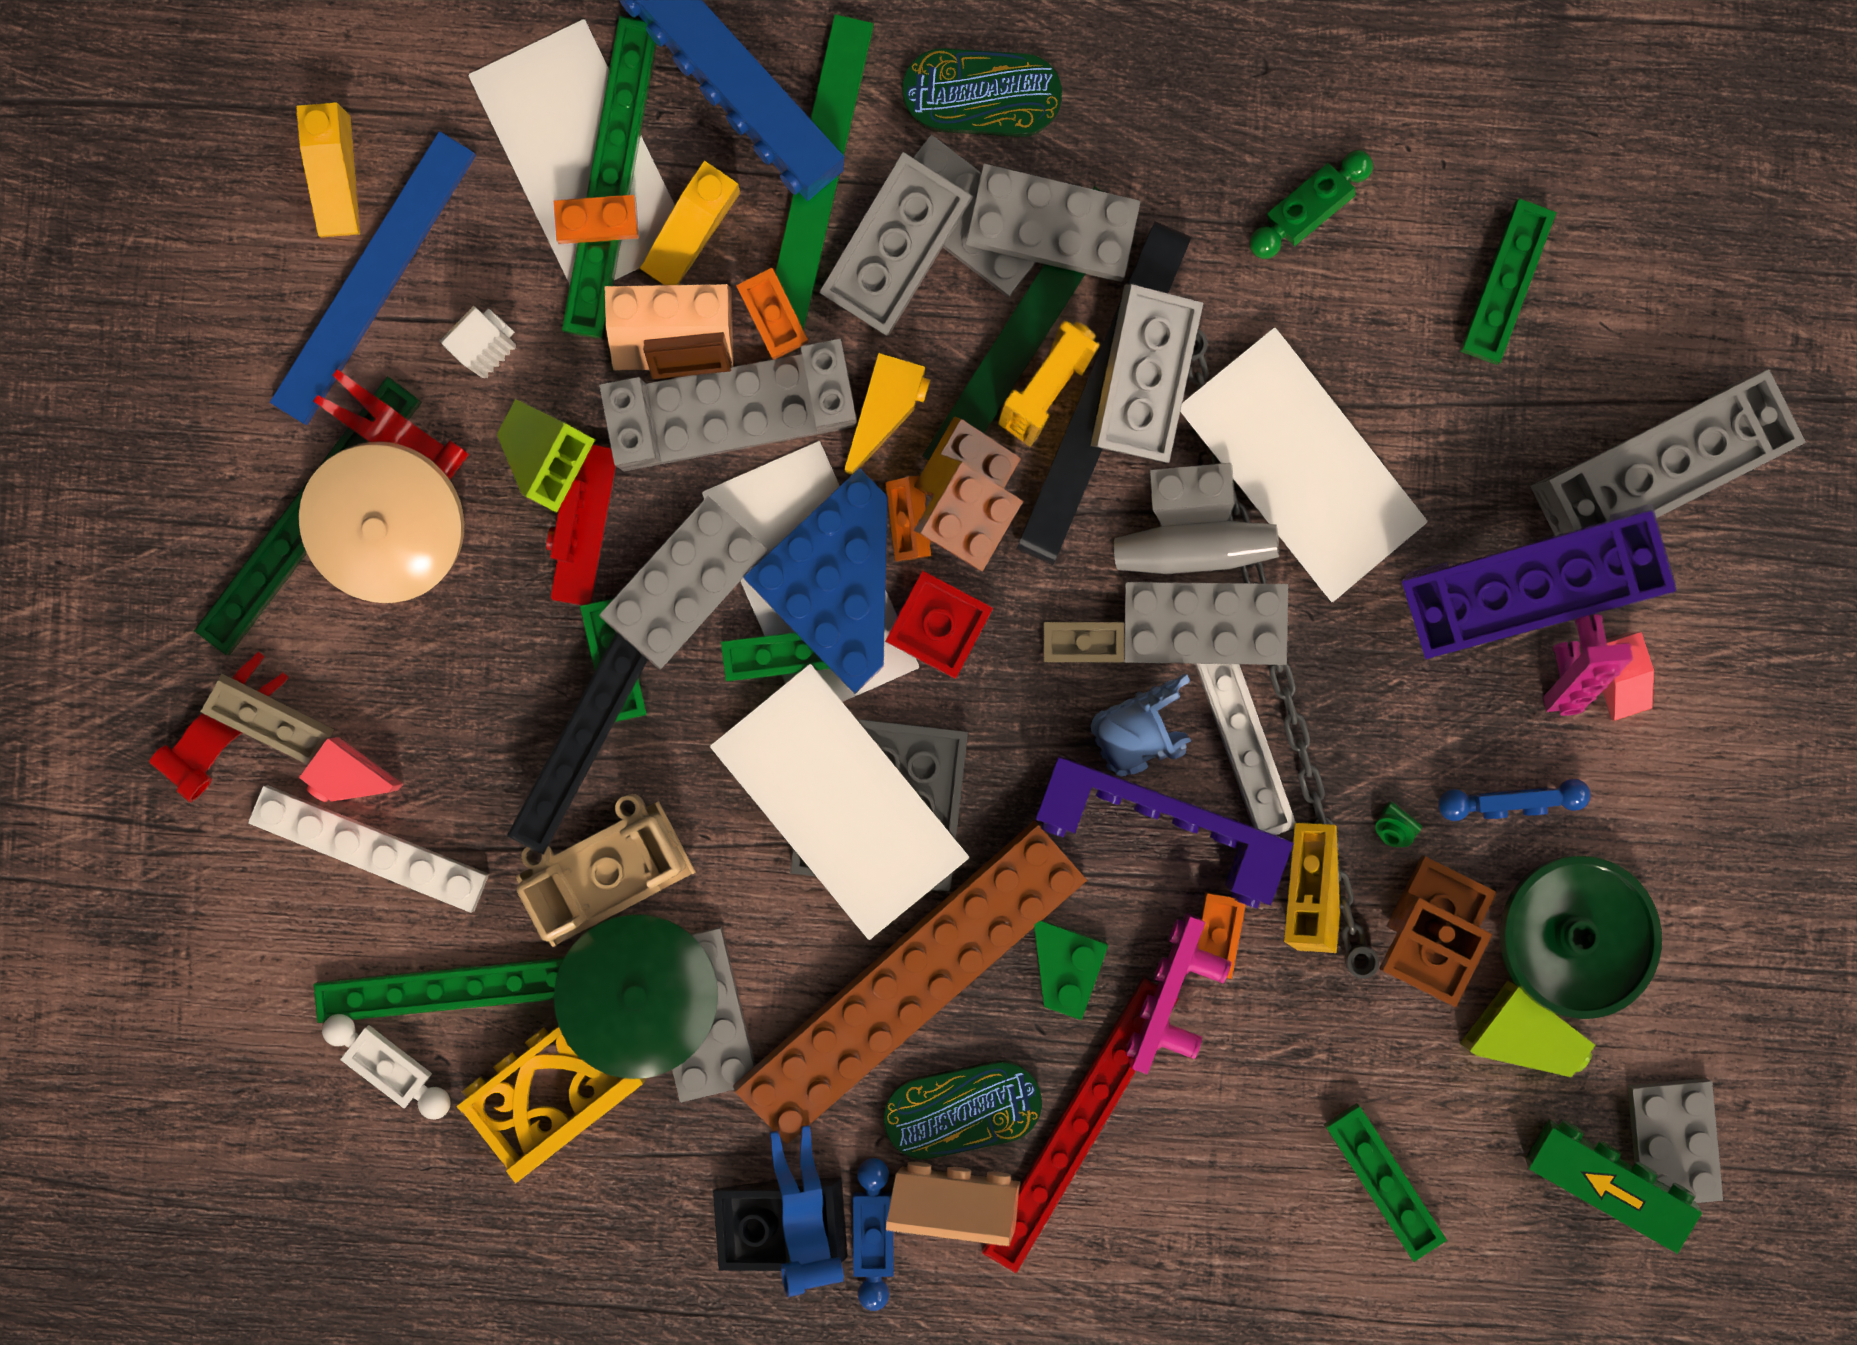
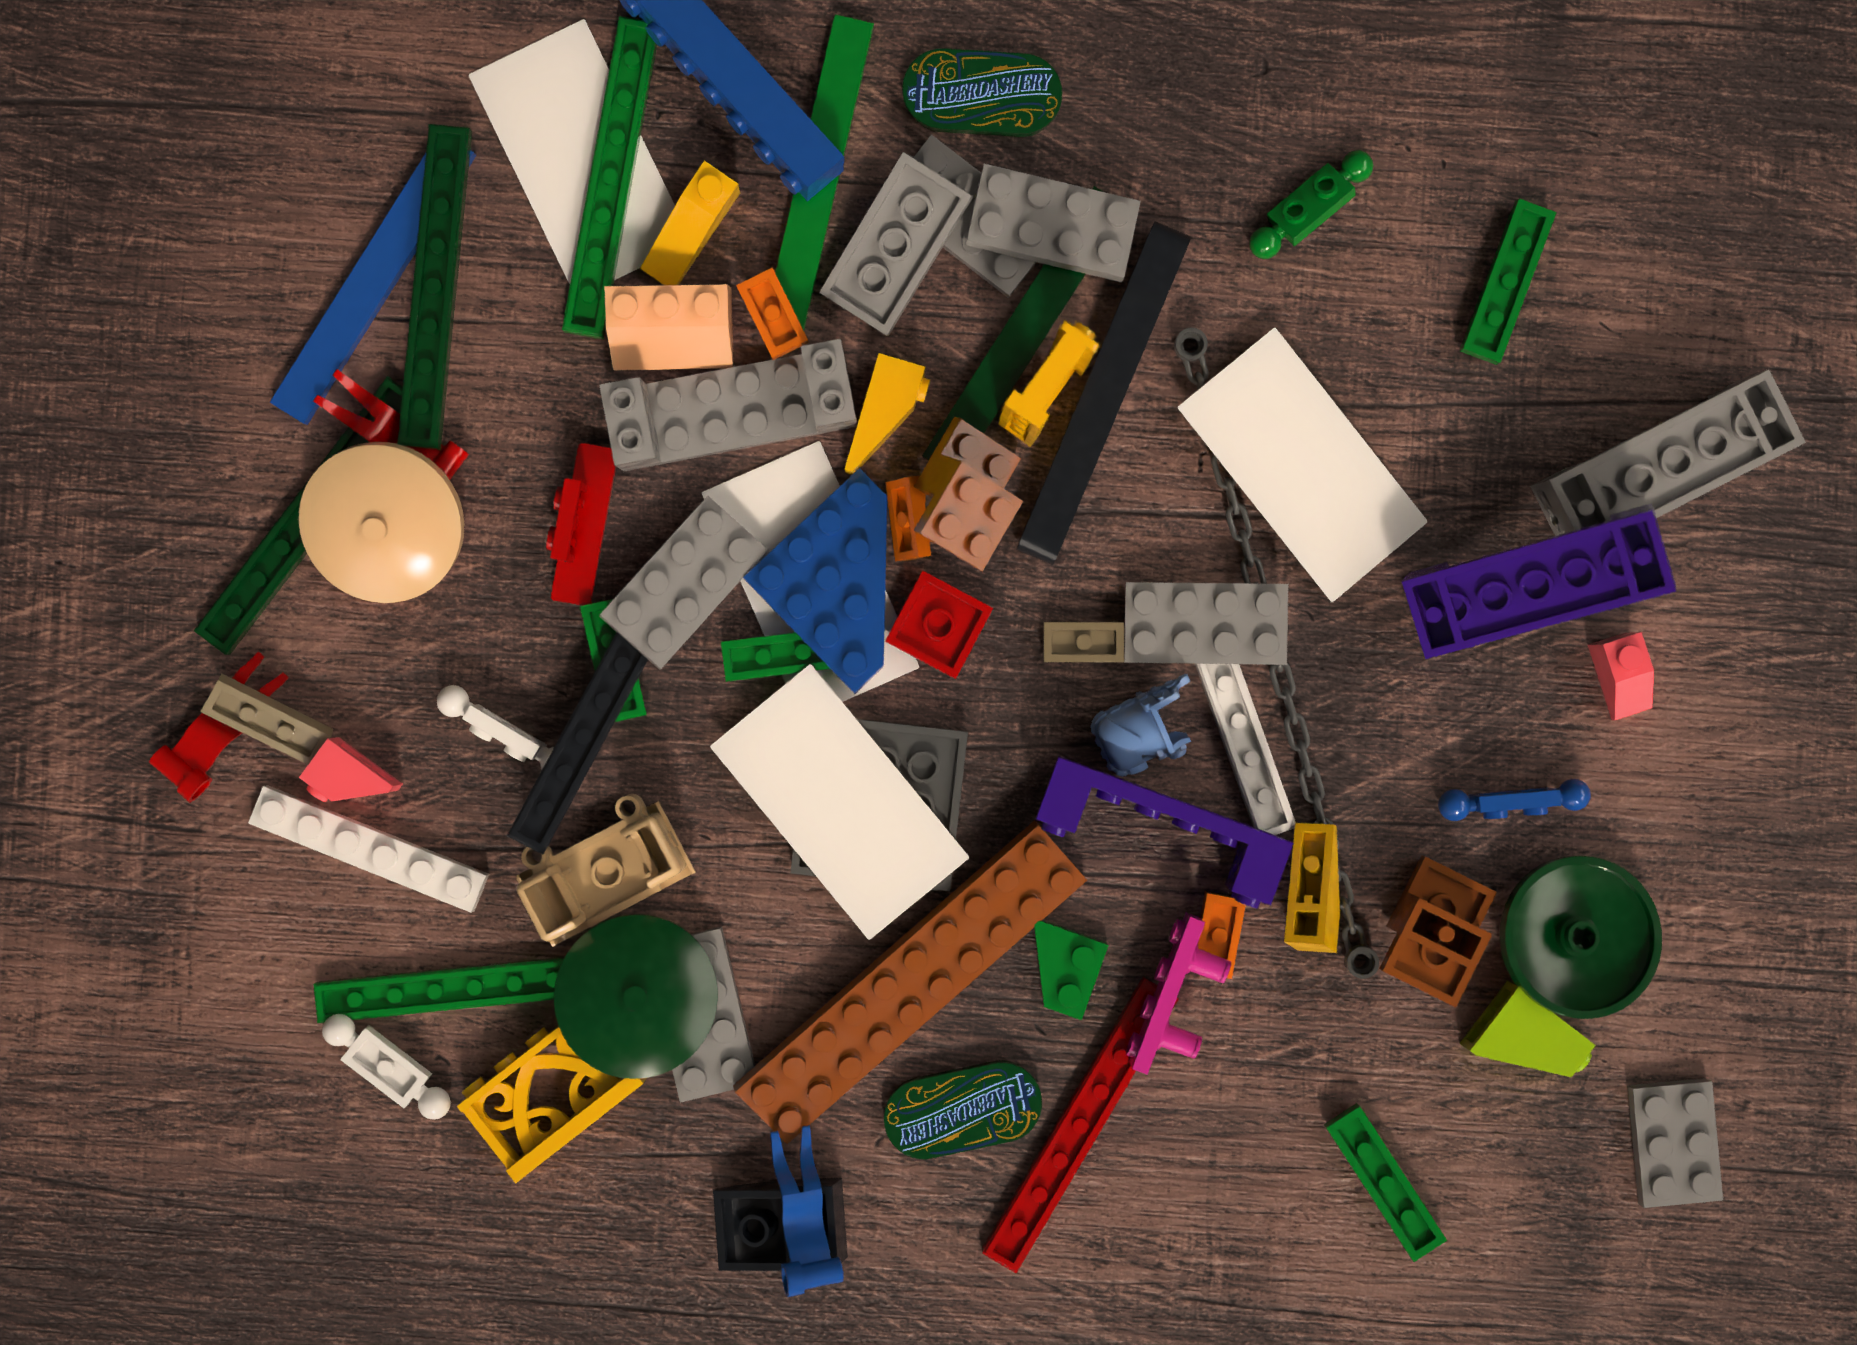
yellow slope [296,102,360,238] -> none
white brick [440,306,516,378] -> none
lime slope [497,399,595,512] -> none
orange plate [553,195,639,244] -> none
reddish brown tile [643,332,732,379] -> none
blue plate [853,1158,894,1311] -> none
light nougat slope [886,1162,1020,1246] -> none
light grey plate [1091,284,1203,463] -> none
light grey plate [1114,463,1279,574] -> none
green plate [1375,801,1423,848] -> none
green brick [1525,1119,1702,1254] -> none
dark pink plate [1543,615,1633,716] -> none
none -> dark green tile [397,124,472,450]
none -> white plate [437,685,554,769]

